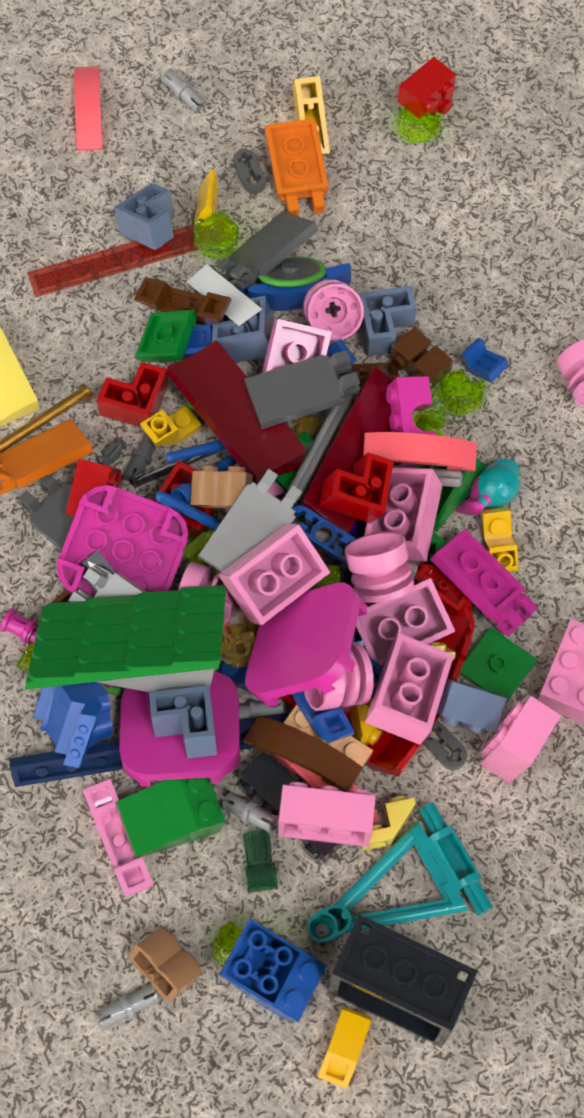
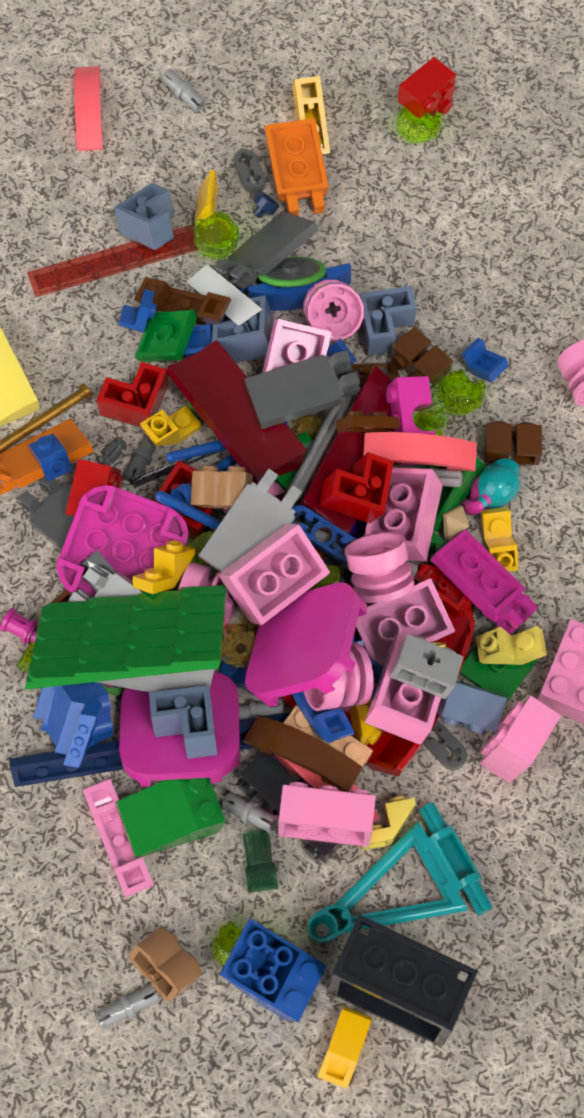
none -> blue bracket [29,433,72,481]
none -> blue bracket [119,289,157,332]
none -> yellow slope [133,540,195,594]
none -> dark blue tile [253,190,280,218]
none -> reddish brown plate [336,411,400,433]
none -> light grey brick [389,634,464,699]
none -> tan slope [443,505,469,541]
none -> light yellow slope [476,626,547,665]
none -> reddish brown piece [484,421,542,465]

